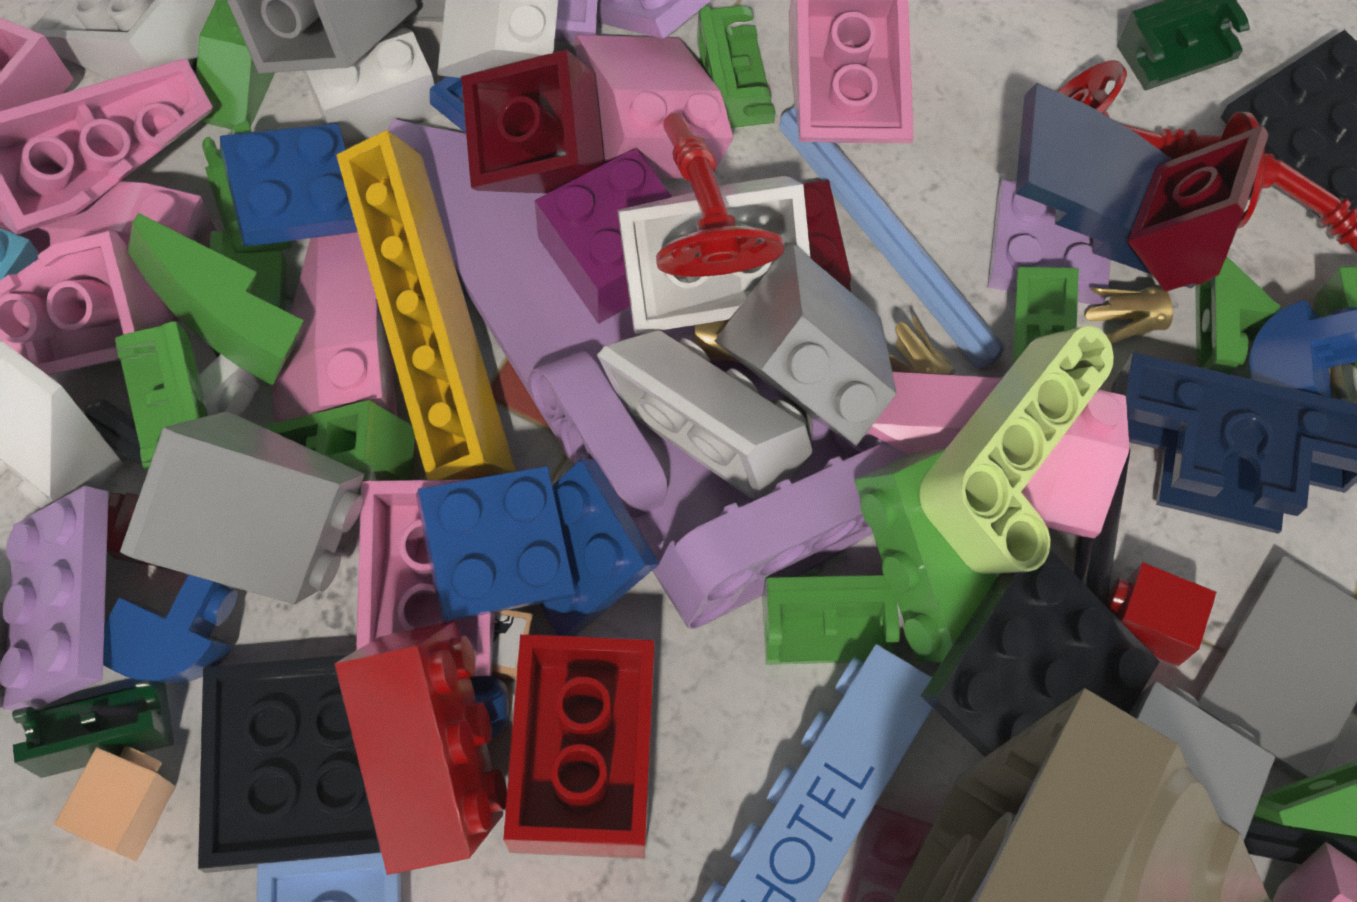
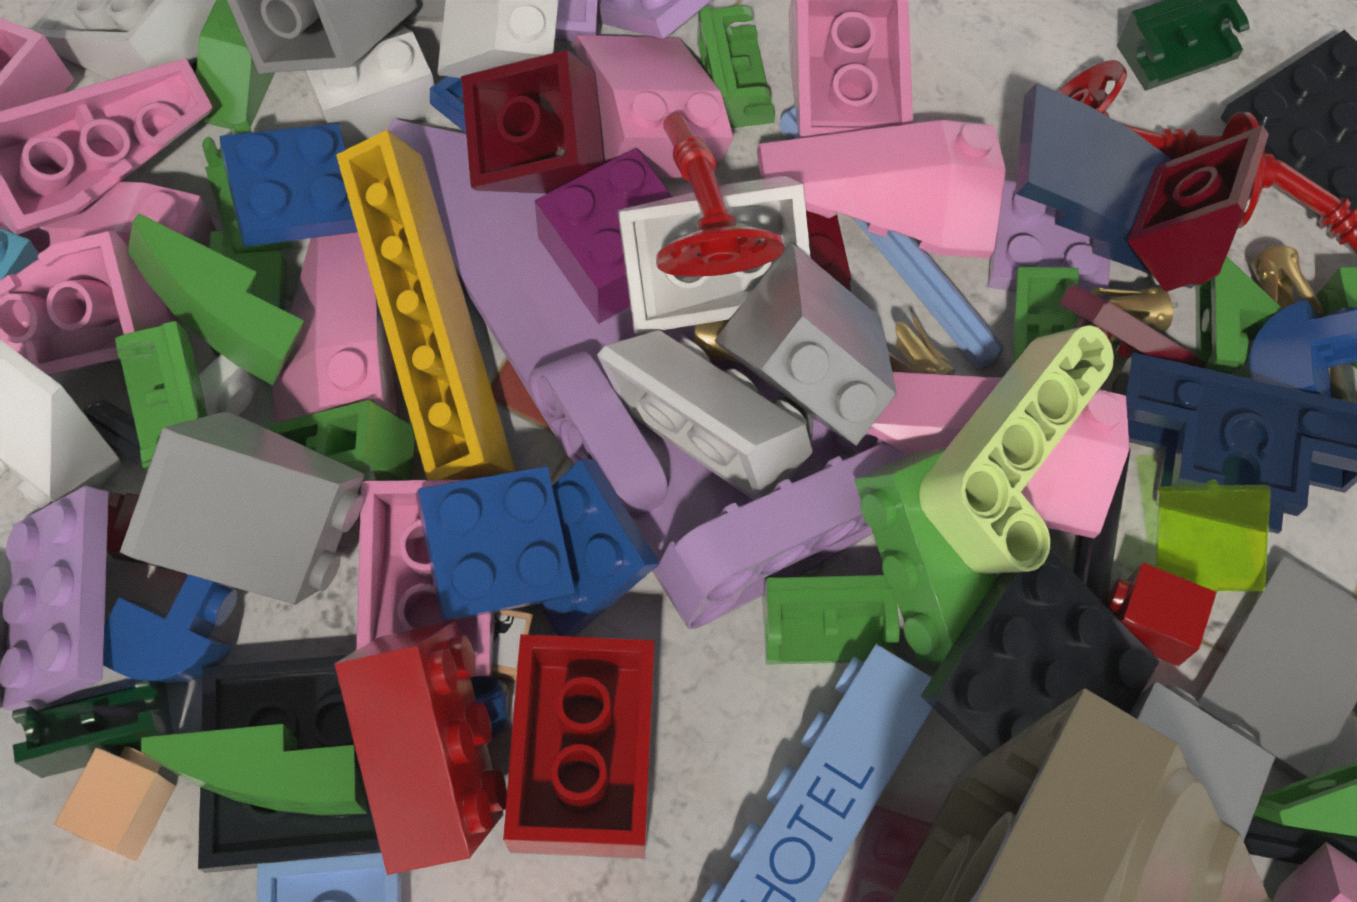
none -> bright green slope [141,724,367,815]
none -> bright pink wedge [757,120,1006,259]
none -> dark red hinge [1059,284,1207,368]
none -> clear neon green piece [1156,480,1271,592]
none -> pearl gold piece [1251,245,1324,314]

